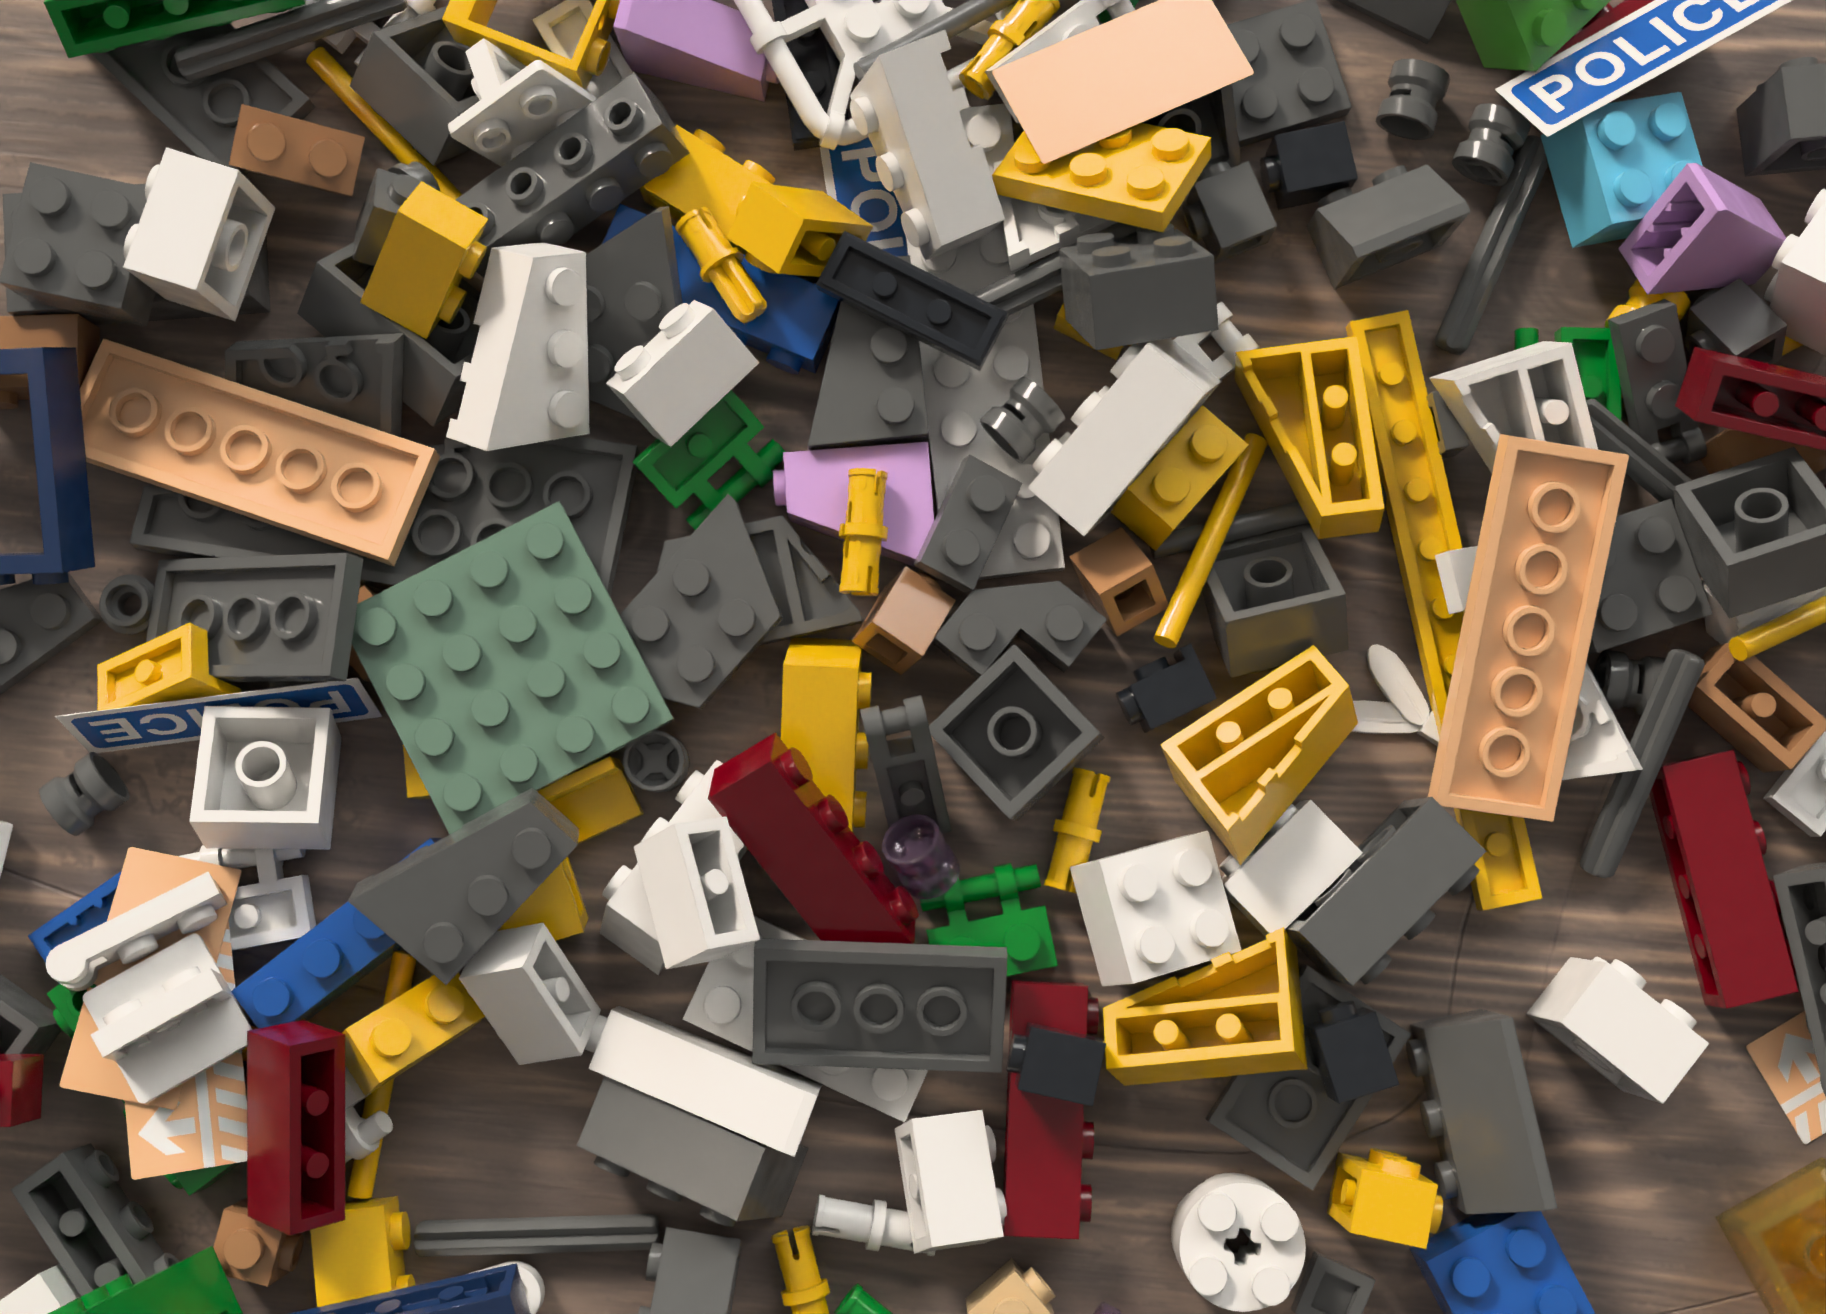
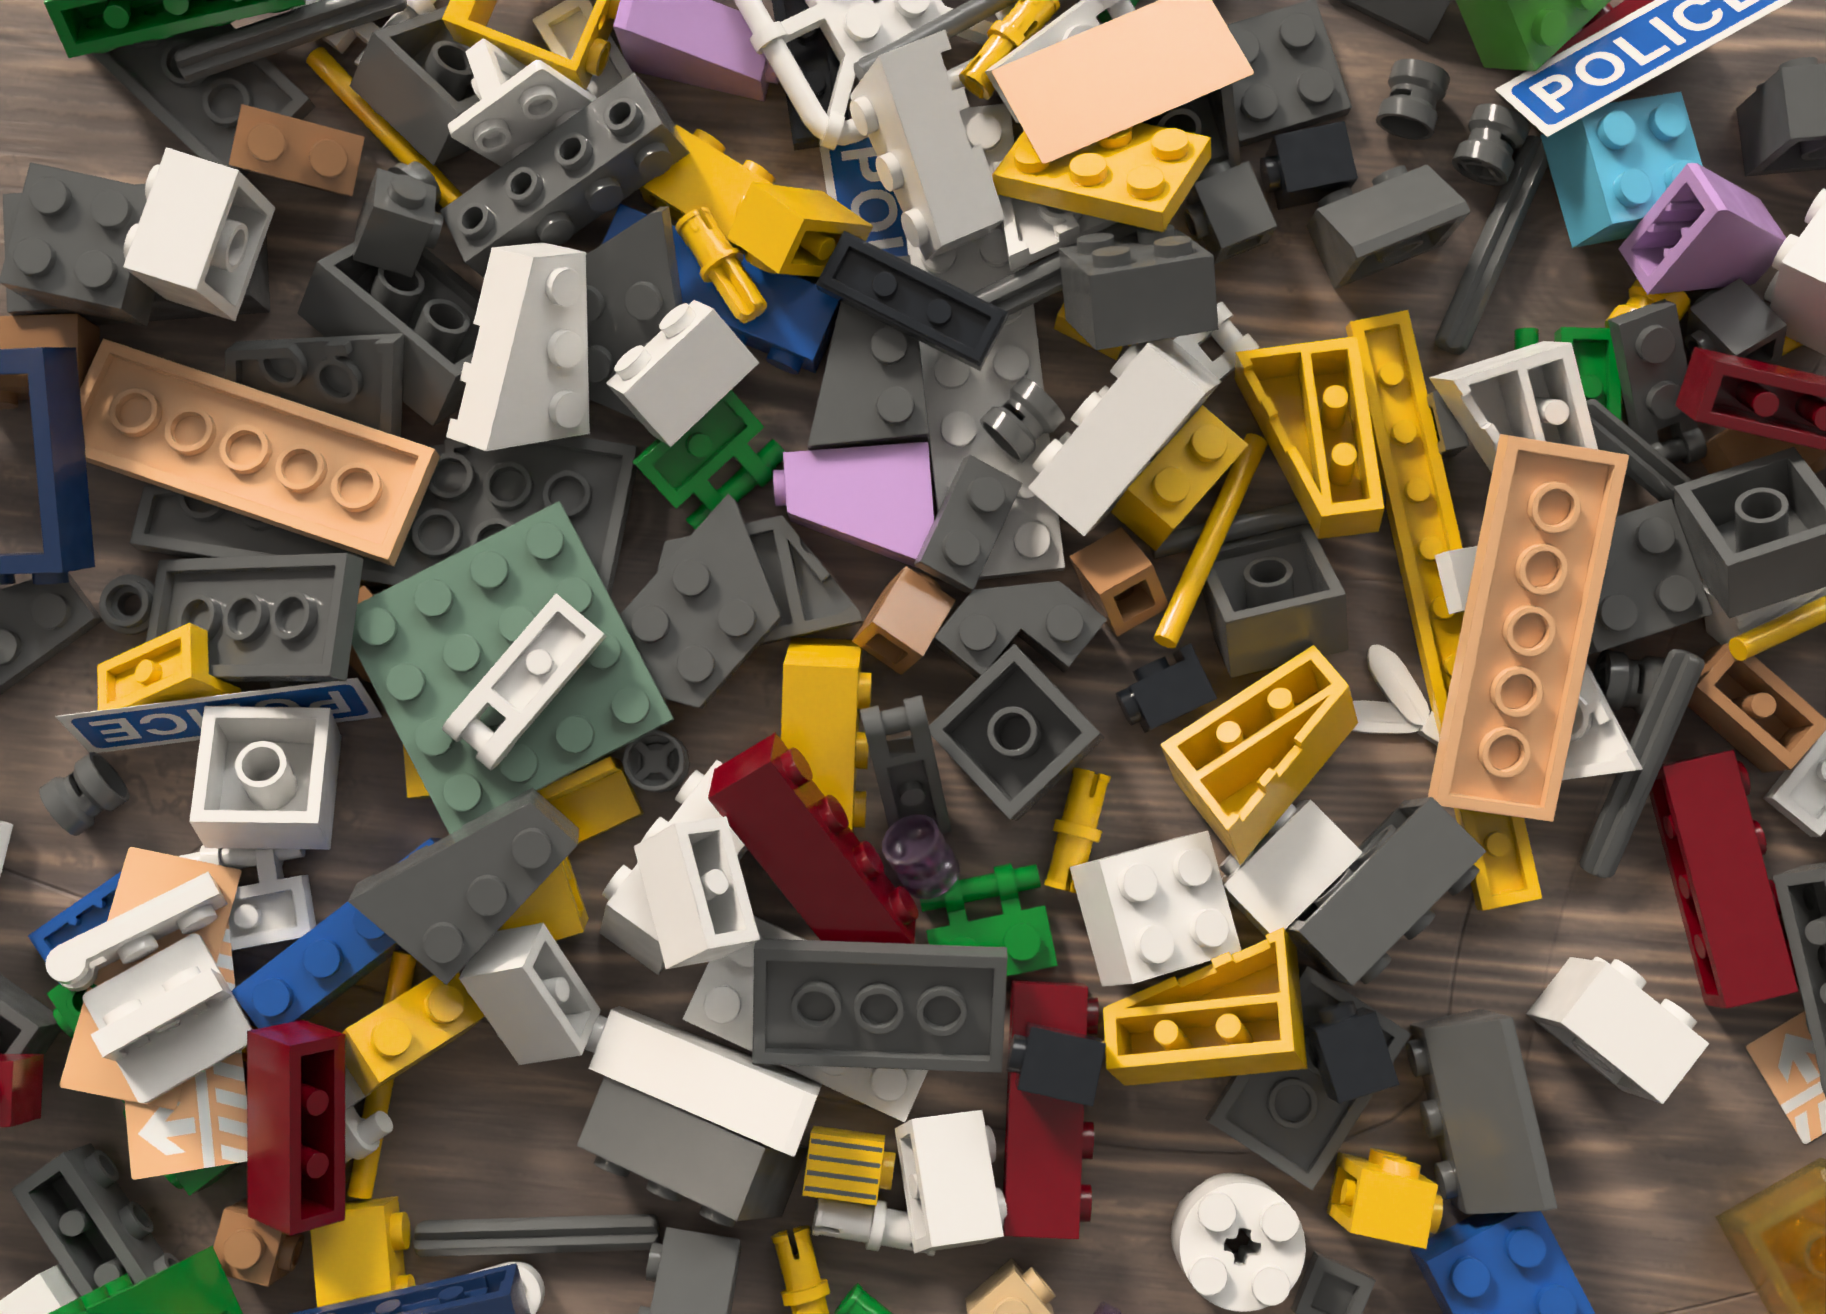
yellow brick [360,181,488,339] -> none
yellow pin [839,468,888,596] -> none
none -> white plate [442,594,607,771]
none -> yellow brick [802,1125,896,1206]

